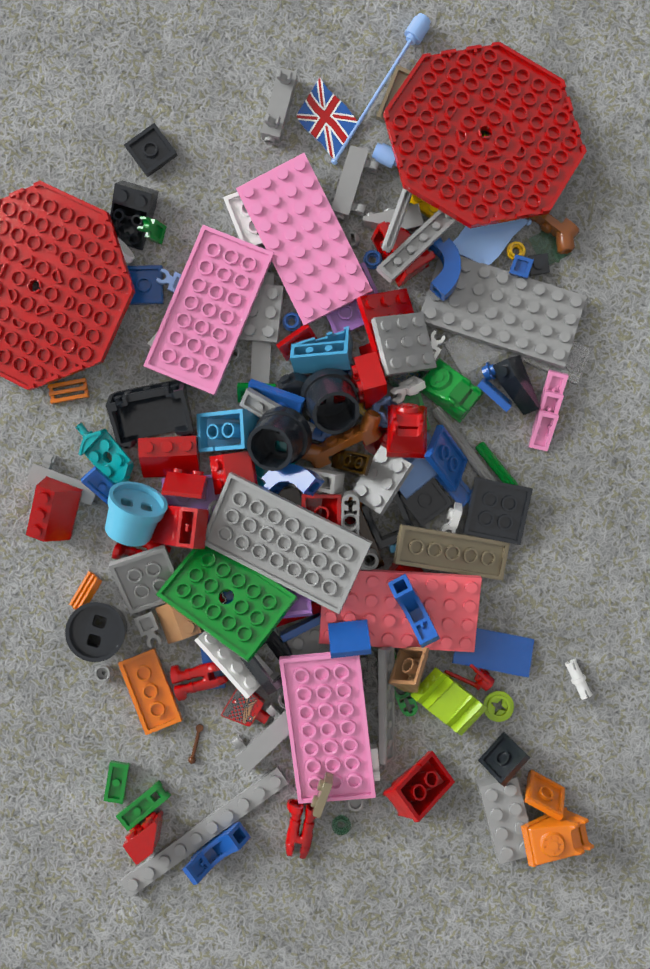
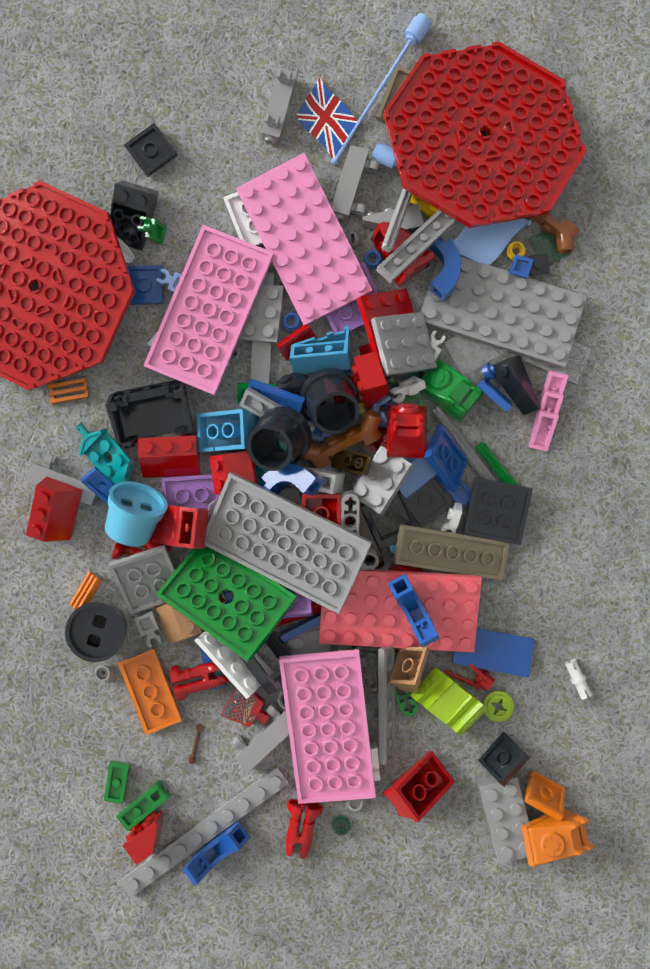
red slope [161,468,209,499] -> none
dark tan plate [311,772,334,818] -> none
blue tile [328,619,372,658] -> none

